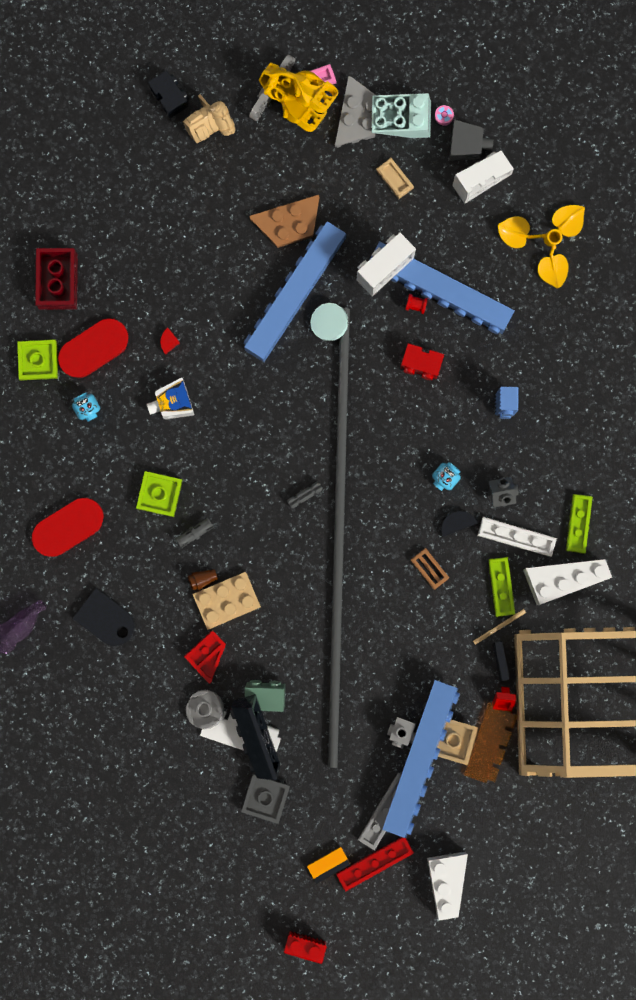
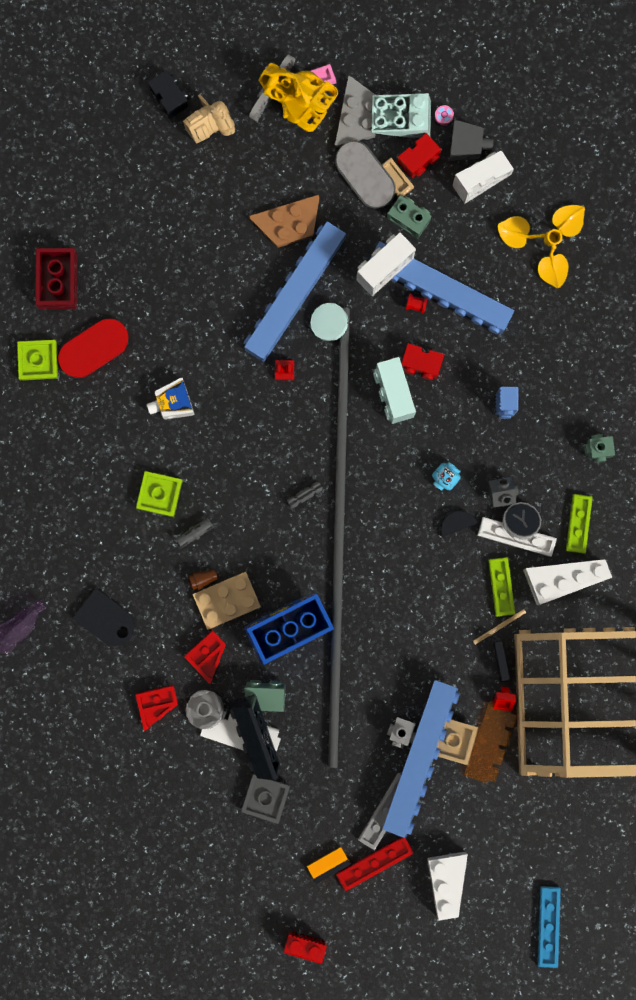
red tile [32,498,104,557] -> none
medium azure head [72,392,100,422] -> none
red tile [161,328,180,355] -> none
medium nougat tile [410,548,449,590] -> none
none -> red wing [136,685,178,731]
none -> blue brick [244,593,334,665]
none -> red tile [275,360,294,380]
none -> flat silver tile [335,141,396,209]
none -> light aqua brick [373,357,416,424]
none -> sand green brick [387,195,432,239]
none -> red brick [397,133,441,179]
none -> black tile [502,502,541,540]
none -> dark azure tile [538,886,561,968]
none -> sand green brick [584,434,615,463]

